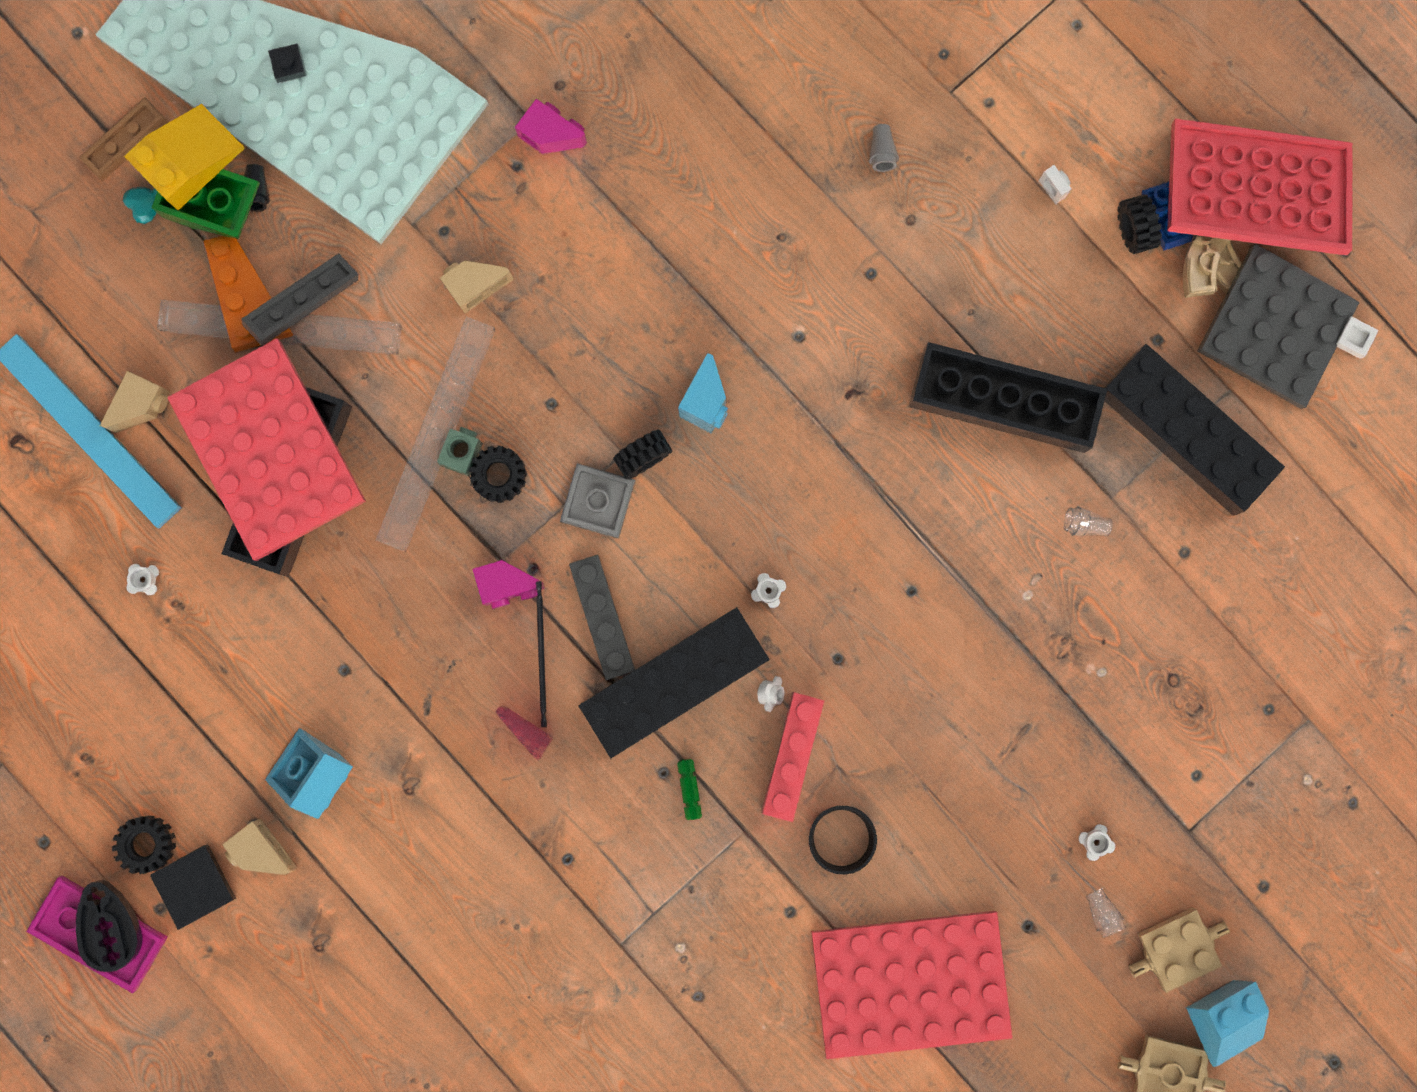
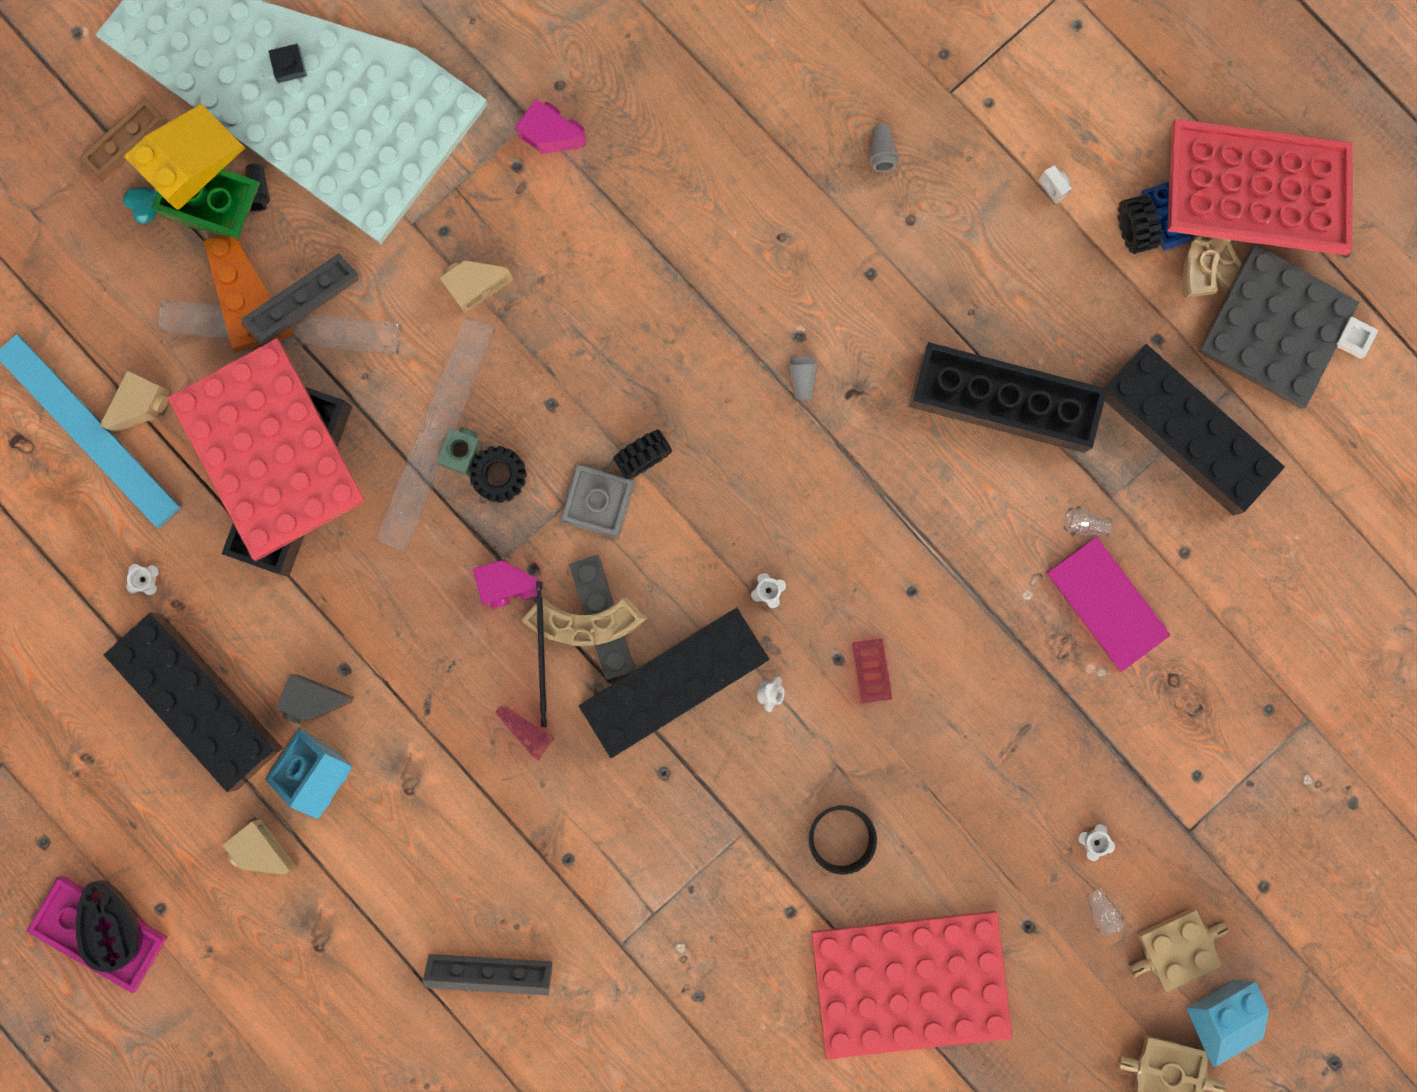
black tyre [112,816,176,874] -> none
black tile [150,844,236,930] -> none
green axle [677,759,702,820] -> none
medium azure slope [678,353,728,433] -> none
coral arch [761,692,824,822] -> none
none -> black brick [103,612,283,792]
none -> dark grey slope [276,674,354,724]
none -> dark grey plate [423,954,552,995]
none -> tan tile [521,597,648,646]
none -> light grey cone [788,356,818,400]
none -> clear pink slope [852,638,892,703]
none -> dark pink tile [1046,537,1171,672]

